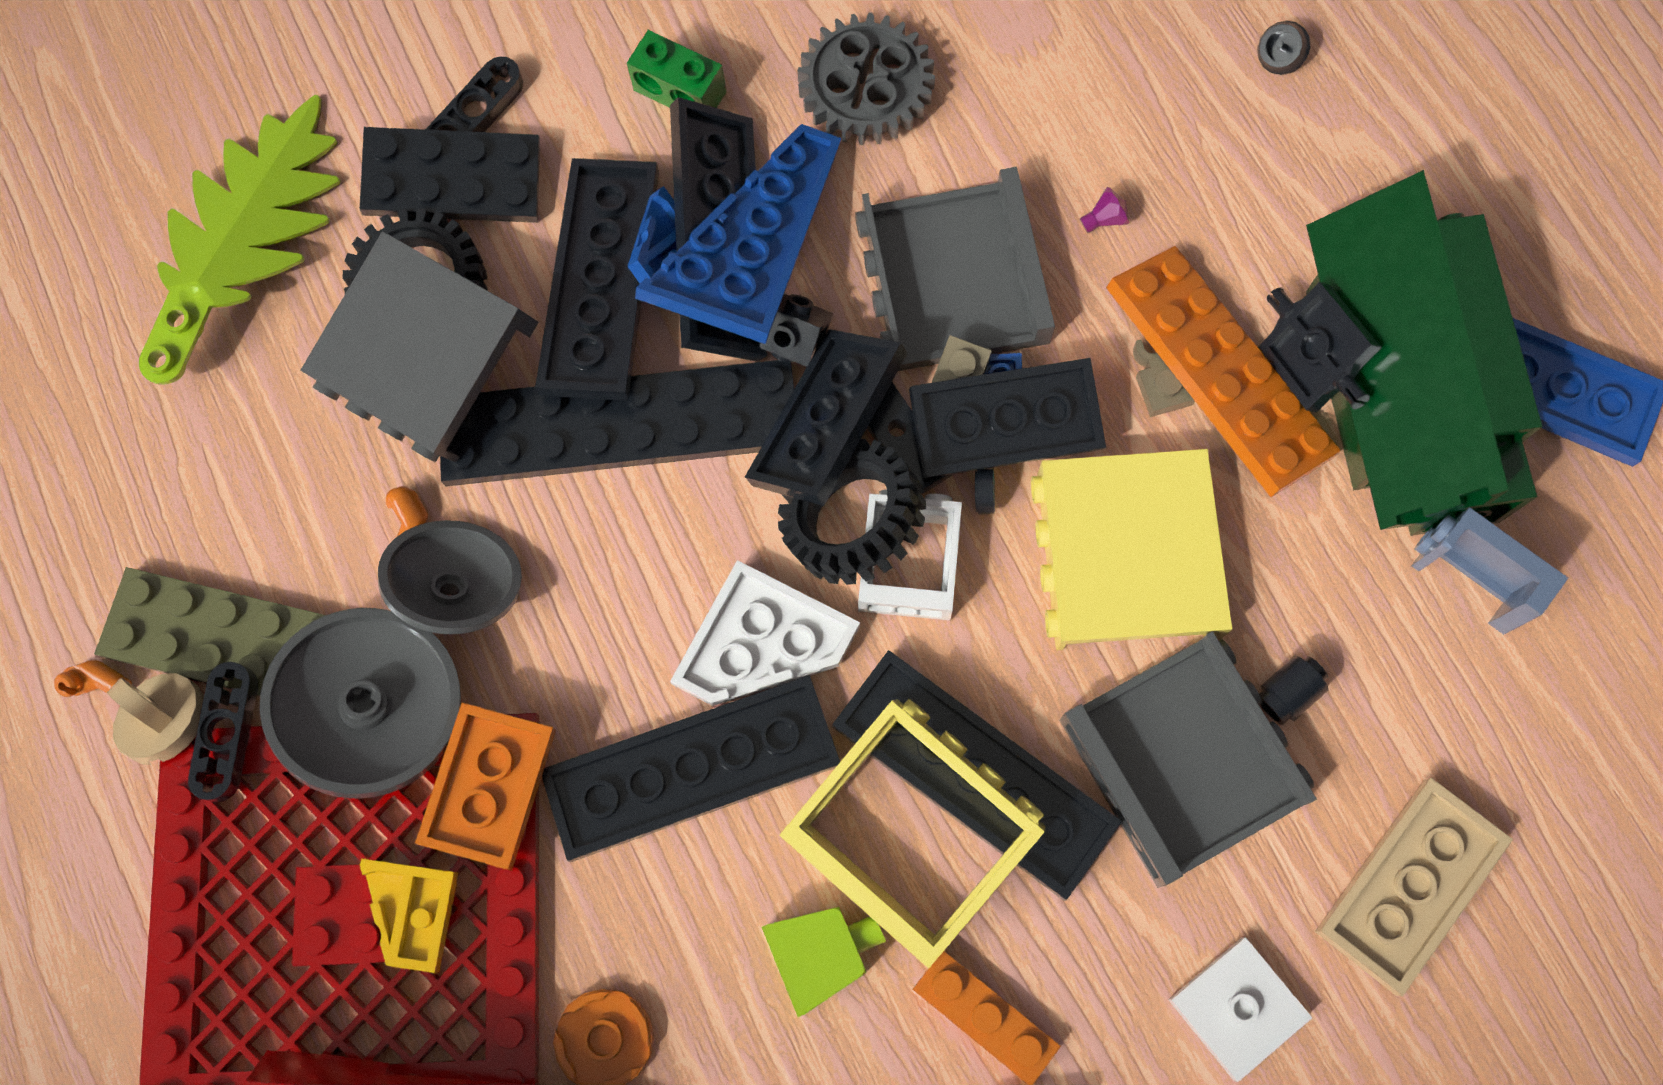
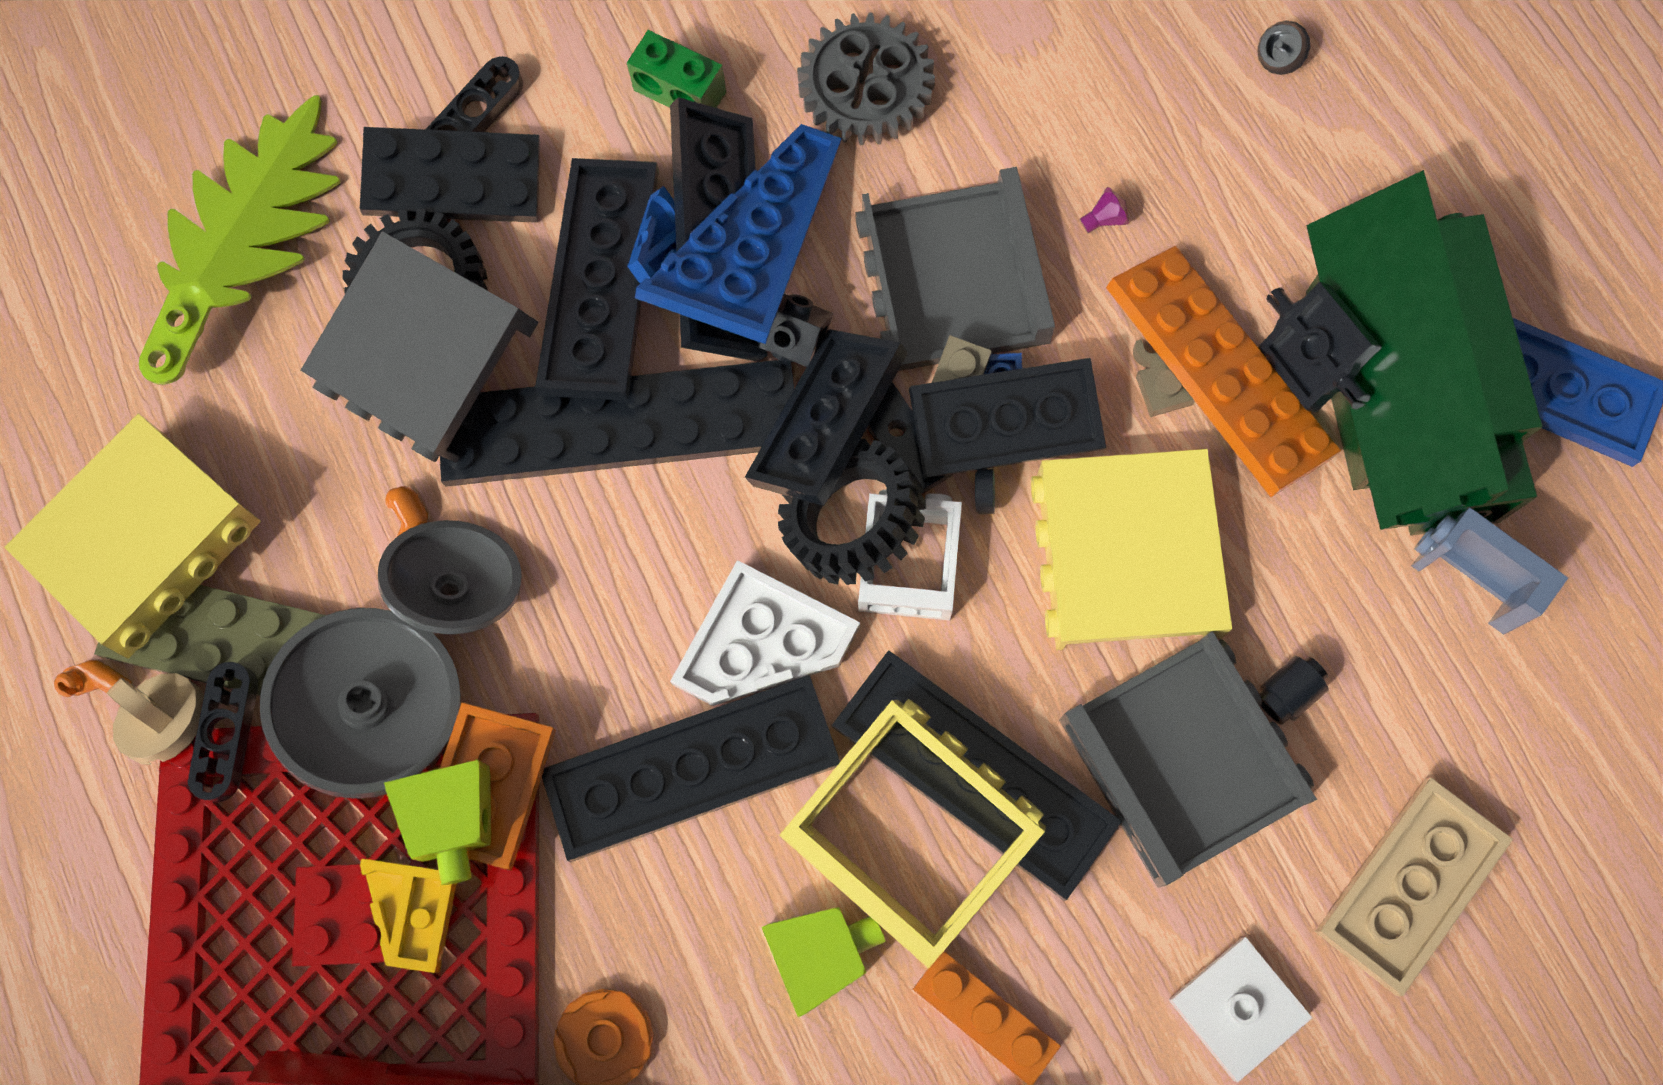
none -> light yellow panel [4,413,261,659]
none -> lime torso [384,760,491,885]

